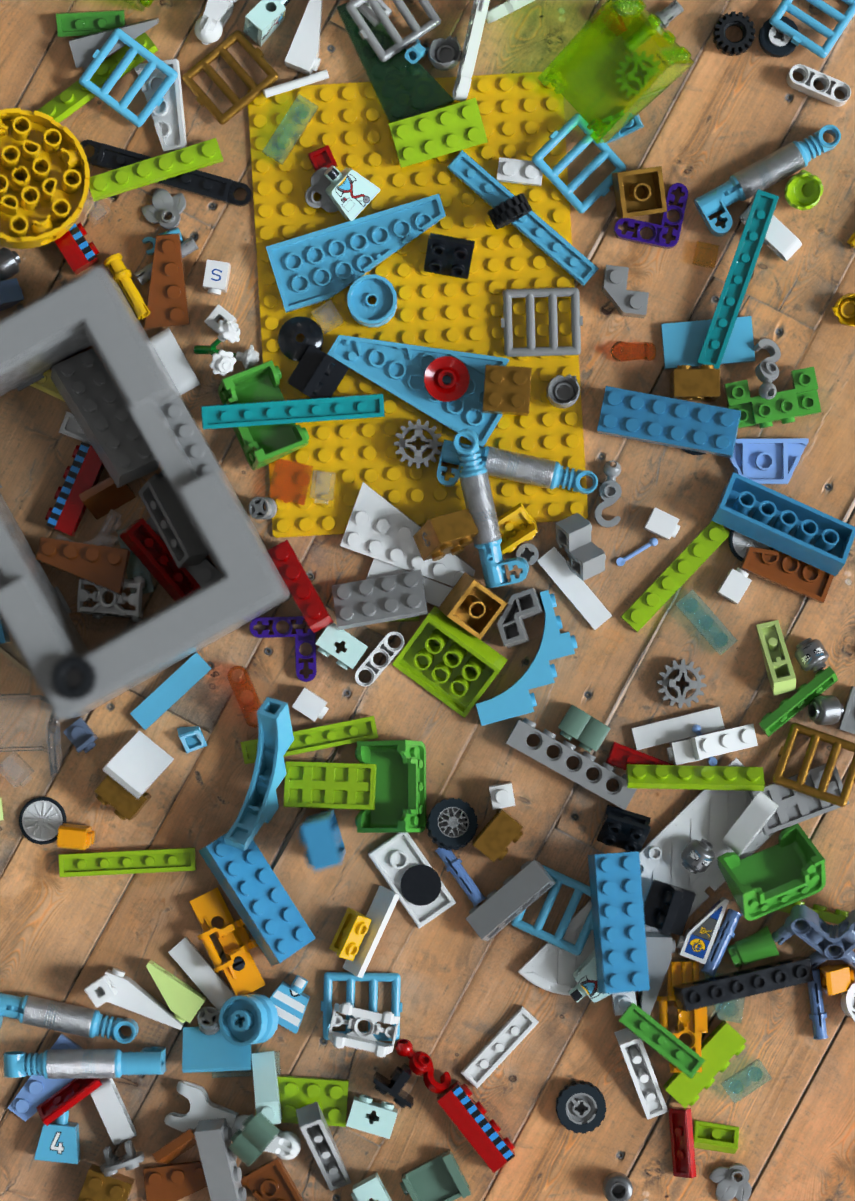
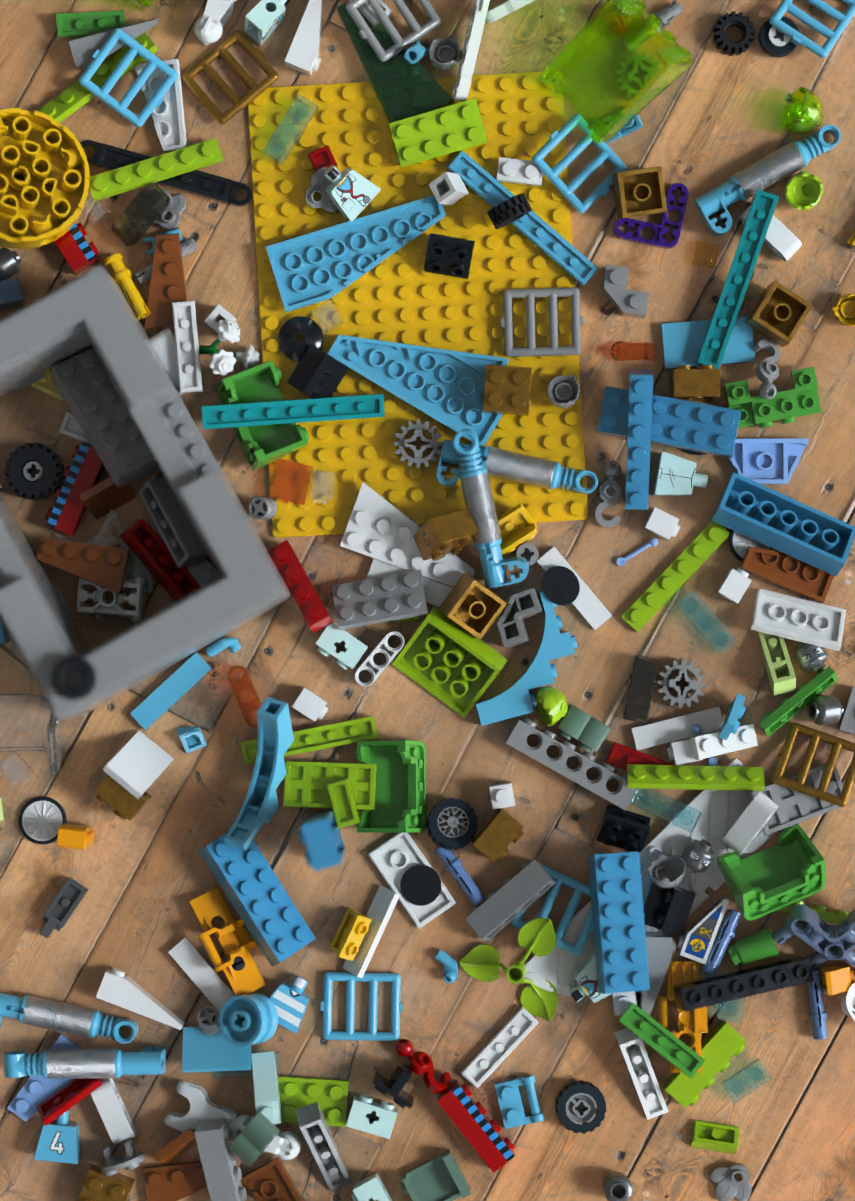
lime plate [58,847,196,877] -> none
sand blue bracket [63,717,98,753] -> none
white piece [84,974,118,1008] -> none
yellowish green slope [146,960,207,1023] -> none
white brick [203,259,231,295] -> none
dark purple beam [250,616,317,682] -> none
white bar [263,70,329,98] -> none
white piece [328,1002,400,1058] -> none
medium azure wheel [347,274,397,328] -> none
red dish [424,356,470,402] -> none
light grey brick [556,513,606,581] -> none
red tile [668,1107,696,1178] -> none
white beam [786,64,851,107] -> none
none -> black bush [4,443,64,501]
none -> dark grey hinge [40,877,89,938]
none -> clear smoke beam [111,182,170,247]
none -> white tile [172,301,203,394]
none -> medium azure arm [206,637,241,657]
none -> lime tile [326,778,361,829]
none -> white brick [428,172,469,205]
none -> medium azure arm [435,949,458,984]
none -> lime plant [459,918,558,1021]
none -> medium azure plate [494,1075,545,1129]
none -> lime hair [535,686,568,726]
none -> black sticker [542,566,580,605]
none -> clear smoke beam [623,655,659,723]
none -> dark azure arch [625,369,653,510]
none -> clear light blue plate [630,788,702,833]
none -> light grey hair [646,854,686,889]
none -> light aqua torso [653,452,708,496]
none -> medium azure plate [718,693,746,740]
none -> pearl gold brick [745,281,813,347]
none -> white tile [750,588,846,651]
none -> clear neon green cylinder [780,87,824,134]

